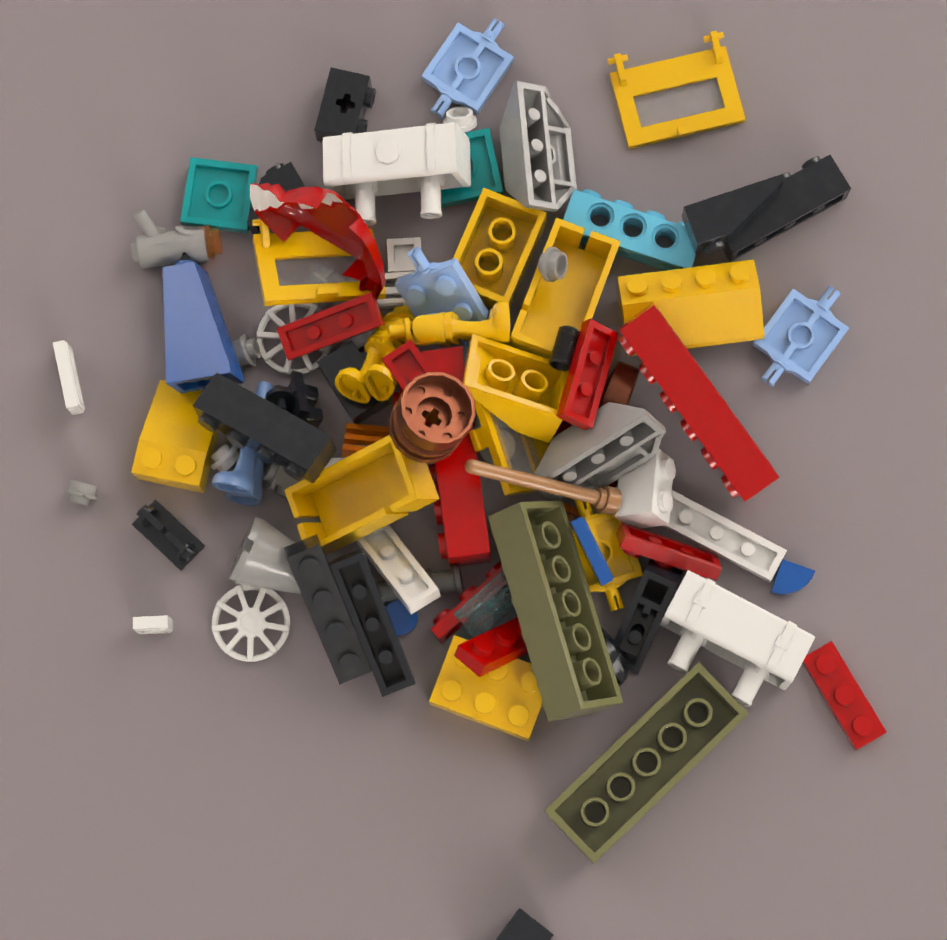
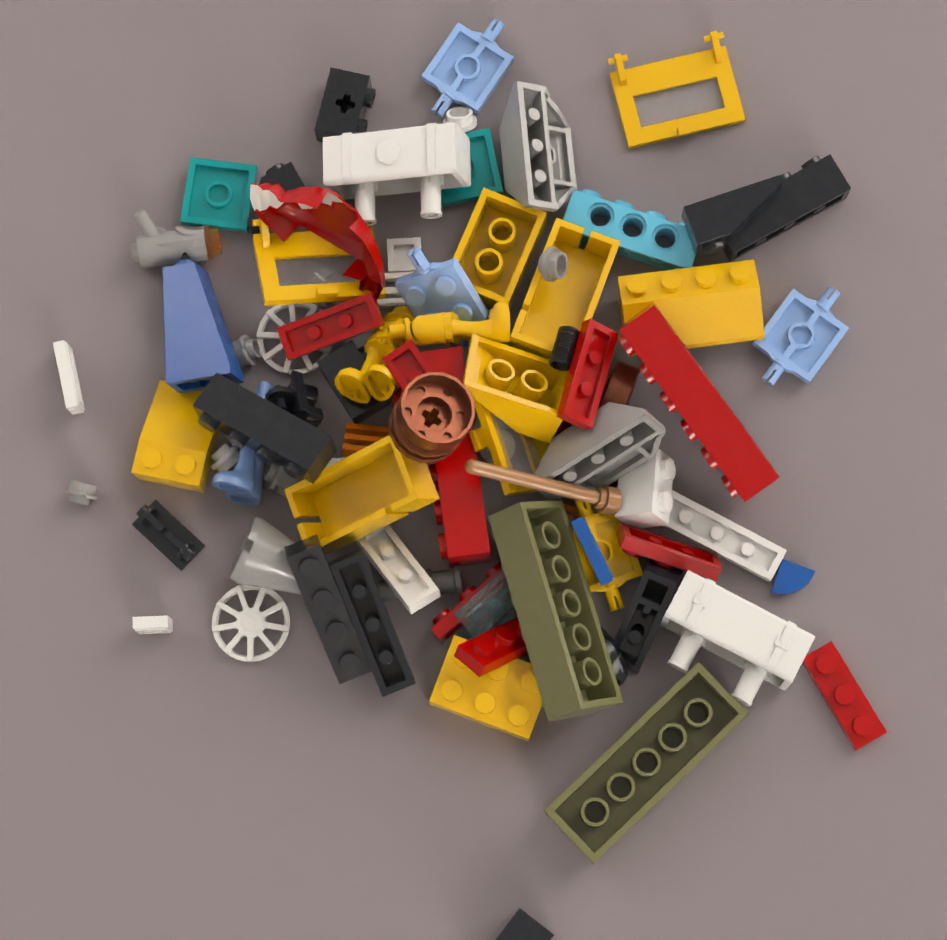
blue tile [387,600,418,636] -> none

